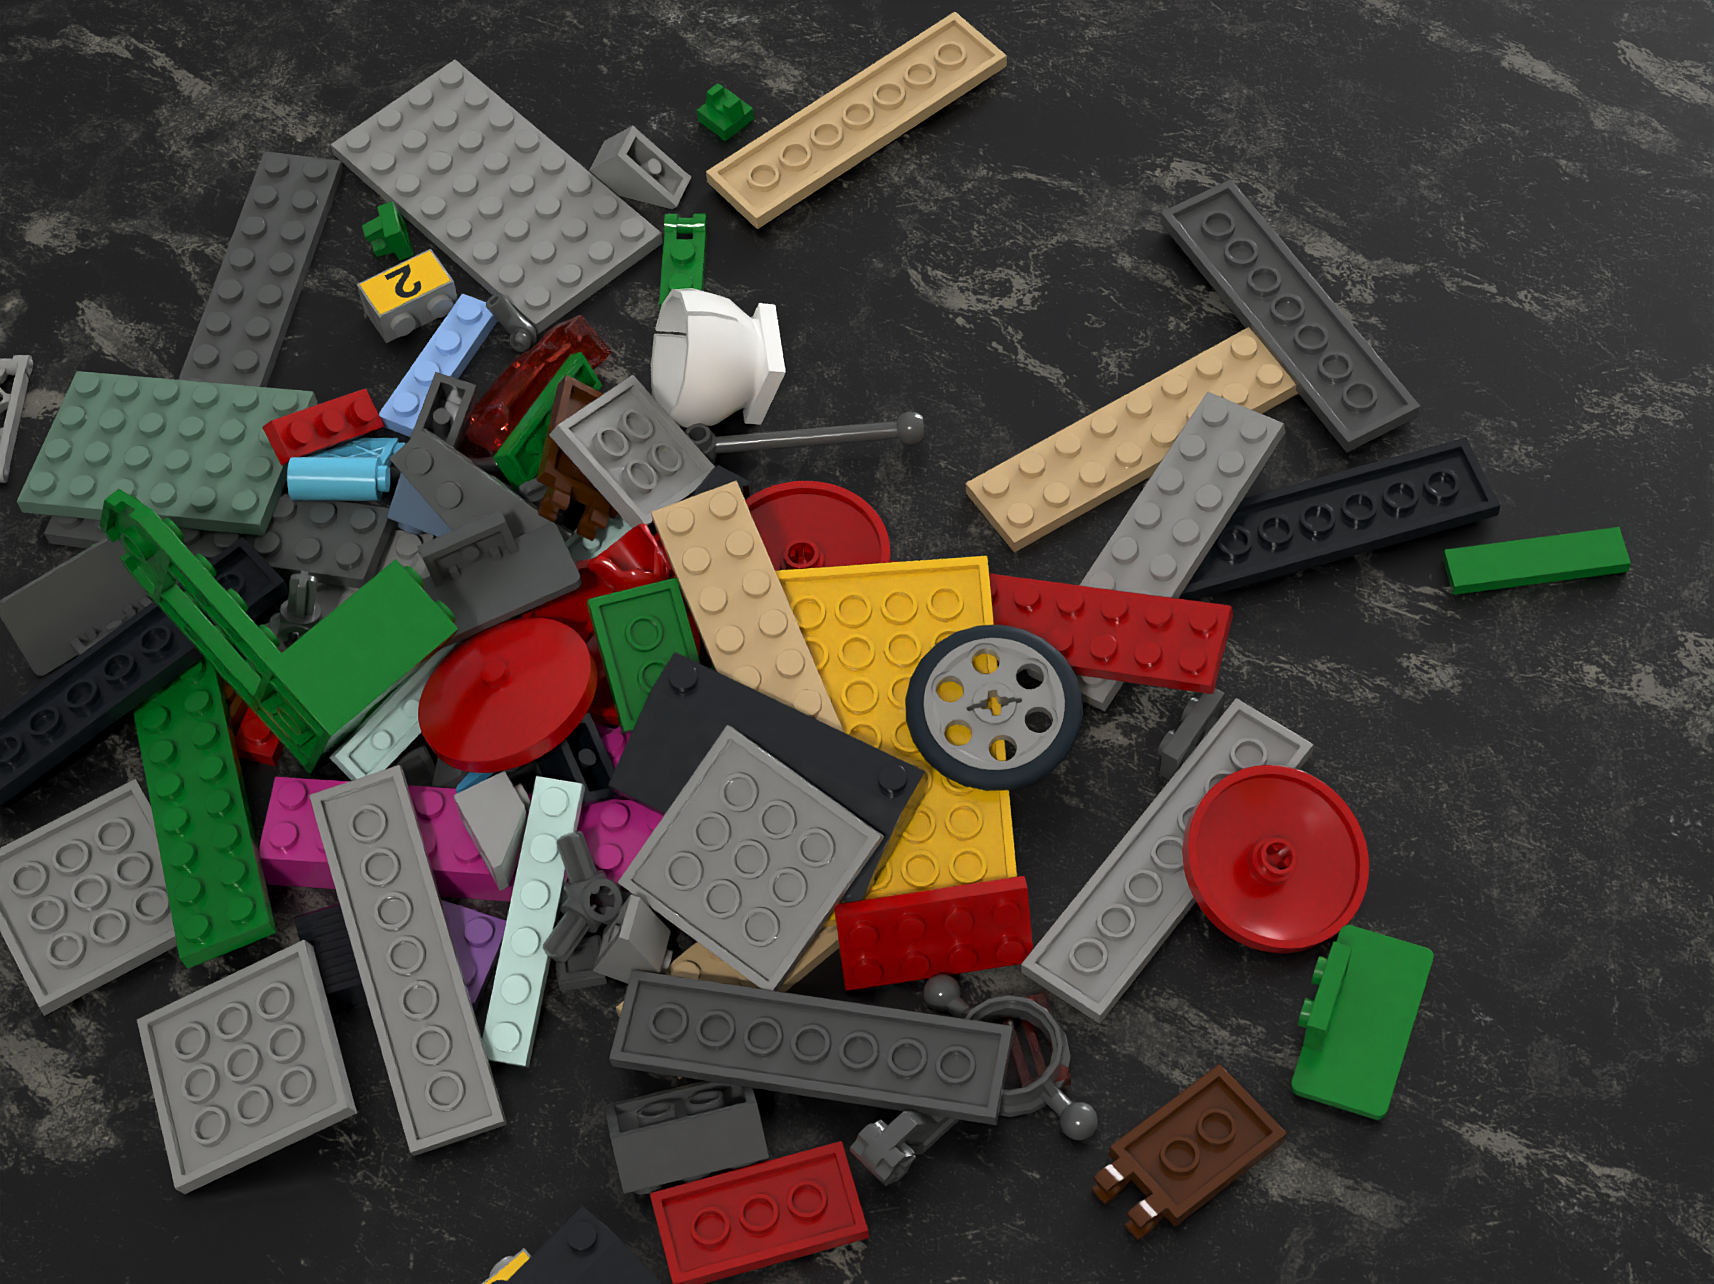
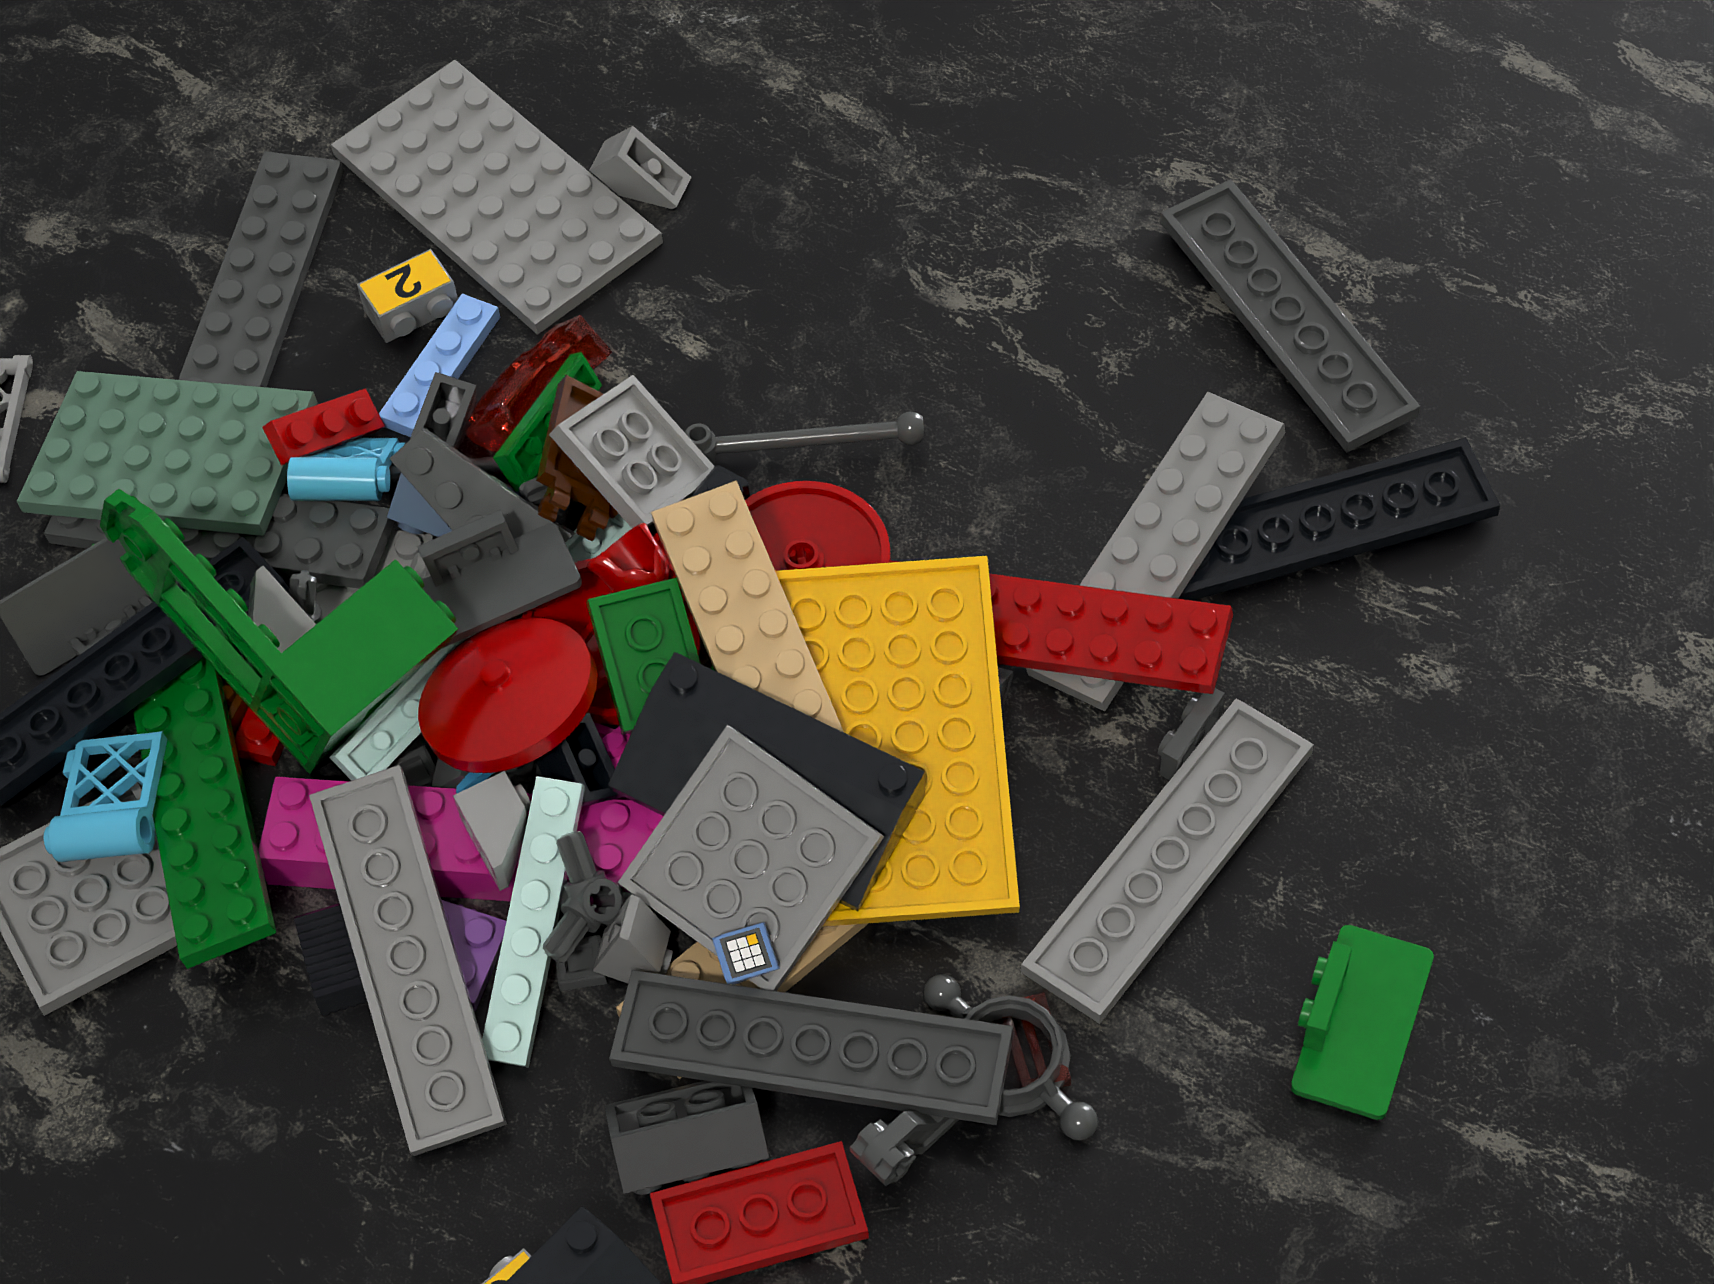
light grey plate [137,940,357,1194] -> none
green tile [362,201,414,261] -> none
dark grey arm [486,293,537,352] -> none
white plate [651,288,786,428] -> none
green plate [659,213,708,310] -> none
green tile [697,83,754,141] -> none
tan plate [706,12,1007,229] -> none
red plate [834,876,1033,991] -> none
wedge [905,625,1083,791] -> none
tan plate [966,327,1298,553] -> none
reddish brown tile [1091,1064,1287,1241] -> none
red dish [1182,765,1369,953] -> none
green tile [1443,527,1631,595] -> none
none -> medium azure piece [44,731,168,862]
none -> light grey slope [248,566,316,653]
none -> slope [712,922,780,985]

